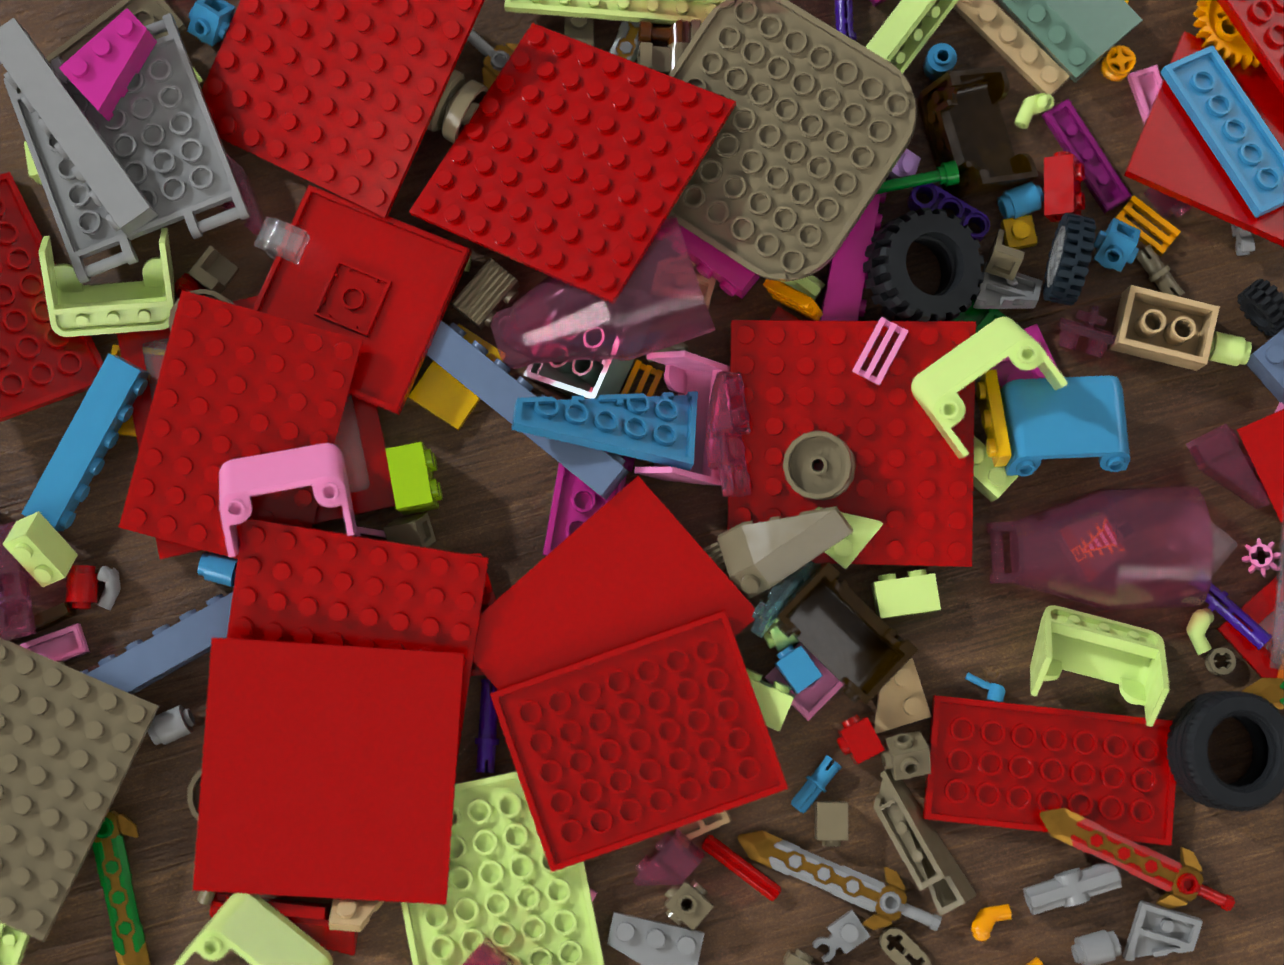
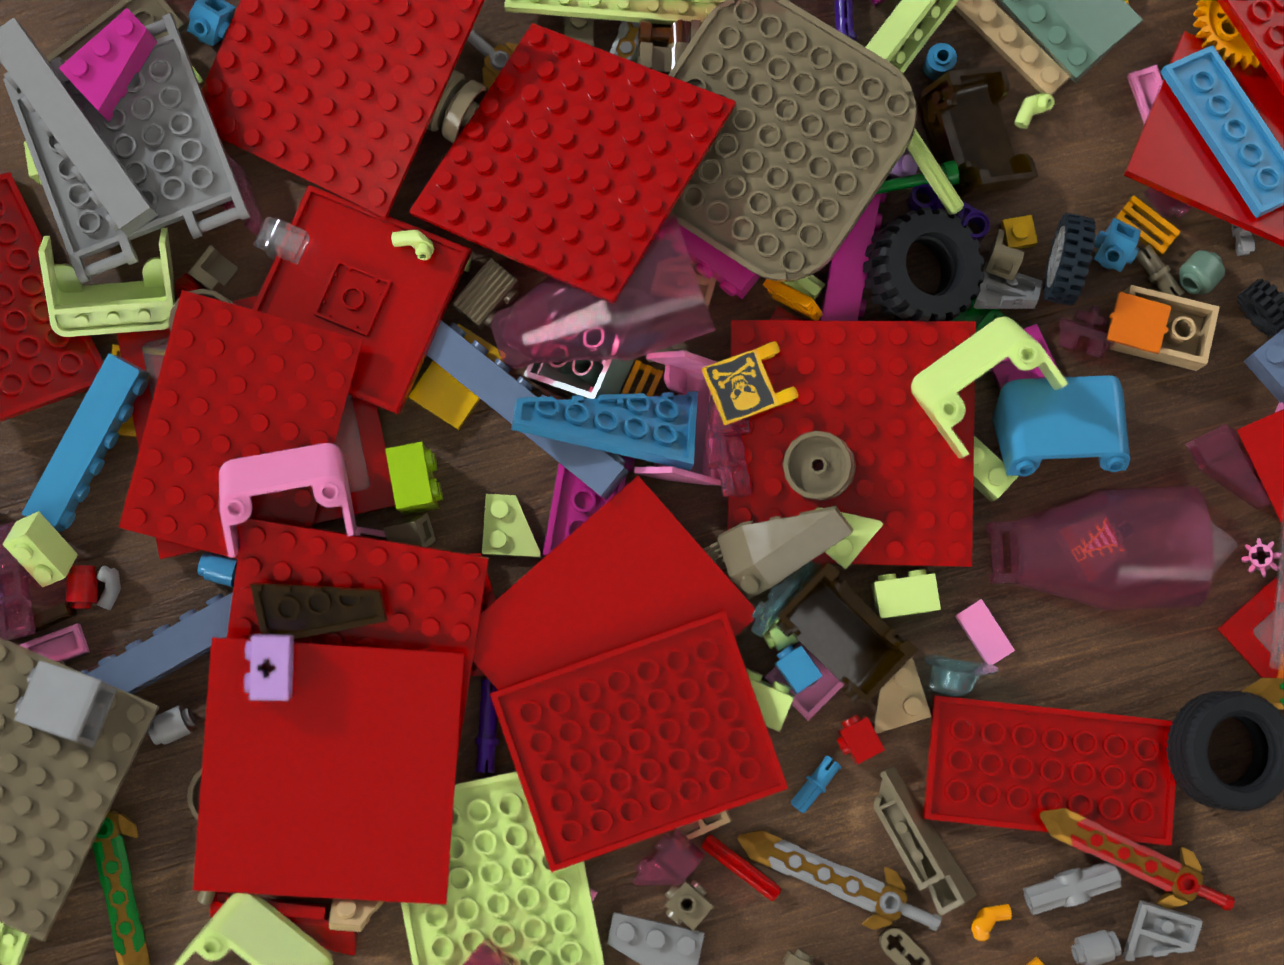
light grey plate [812,909,871,962] -> none
dark tan brick [814,801,848,846] -> none
bright pink tile [852,317,908,386] -> none
dark tan brick [881,731,931,781] -> none
dark azure hand [965,672,1005,702] -> none
yellow wing [975,369,1012,467] -> none
dark azure brick [997,181,1044,219] -> none
yellowish green windscreen [1030,605,1170,727] -> none
magenta tile [1041,99,1132,214] -> none
red brick [1044,151,1086,223] -> none
light orange wheel [1101,45,1136,81] -> none
yellowish green arm [1186,608,1214,655] -> none
dark purple pin [1188,573,1273,650] -> none
dark tan bush [1205,647,1236,676] -> none
yellowish green brick [1208,331,1252,367] -> none
none -> light grey slope [14,661,118,748]
none -> lavender brick [244,634,294,701]
none -> dark brown wing [250,583,388,639]
none -> yellowish green arm [391,230,434,260]
none -> yellowish green wing [482,494,541,558]
none -> flag [701,341,799,426]
none -> yellowish green axle [907,129,964,215]
none -> clear light blue piece [924,655,999,696]
none -> bright pink tile [955,599,1015,667]
none -> orange piece [1106,292,1171,355]
none -> sand green head [1179,250,1225,295]

